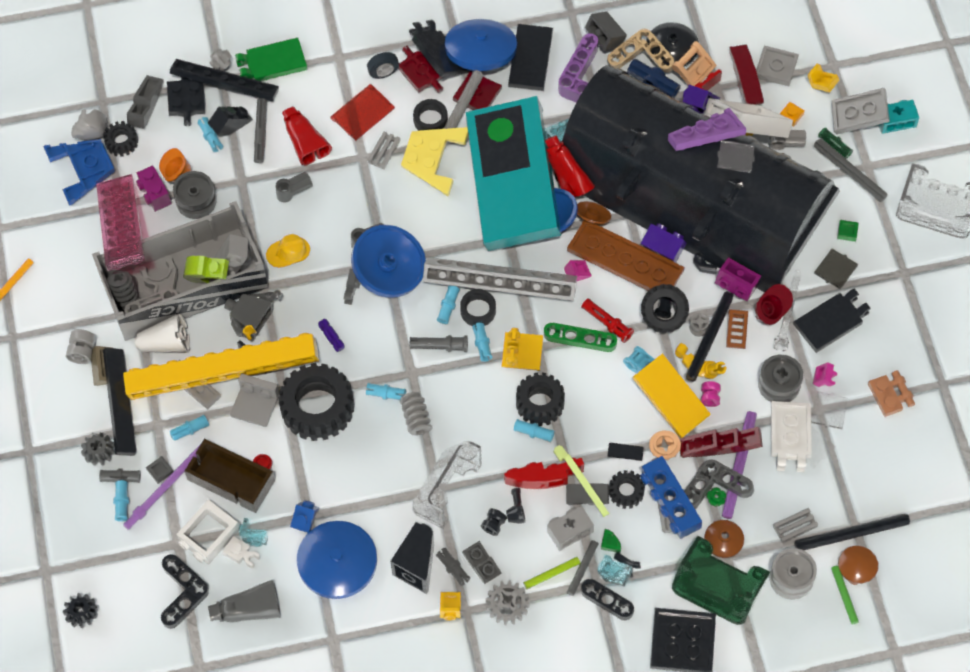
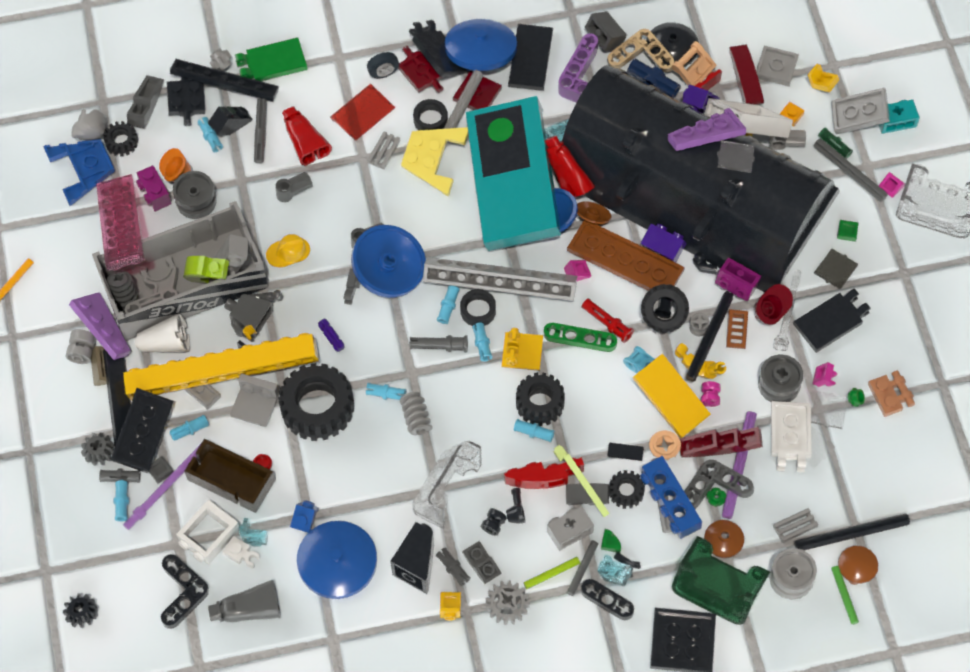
none -> medium lavender wing [69,292,131,360]
none -> black tile [110,388,174,473]
none -> green plate [848,388,865,407]
none -> dark pink slope [879,172,906,198]

